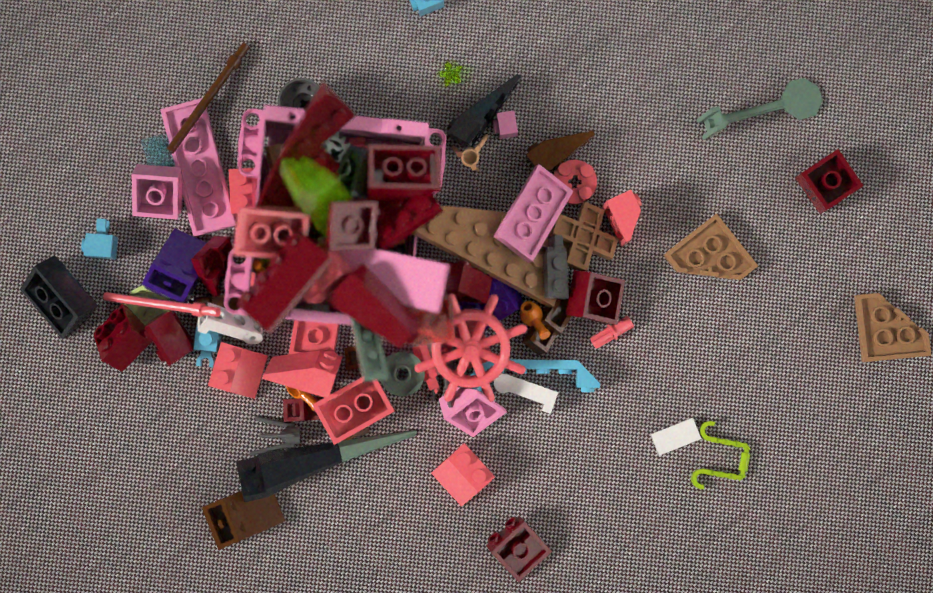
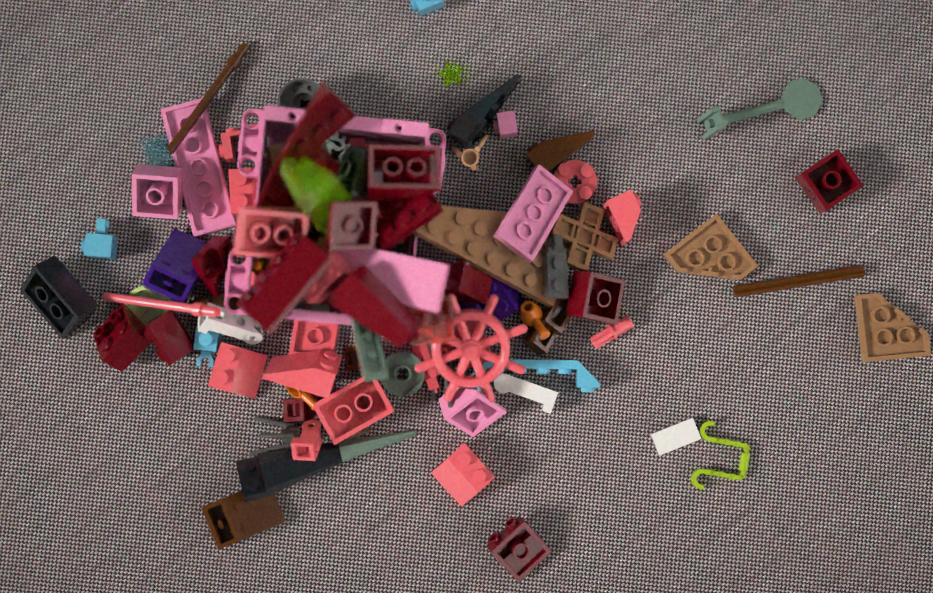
none -> coral bracket [219,124,257,163]
none -> coral leg [291,420,323,461]
none -> reddish brown axle [732,265,865,297]

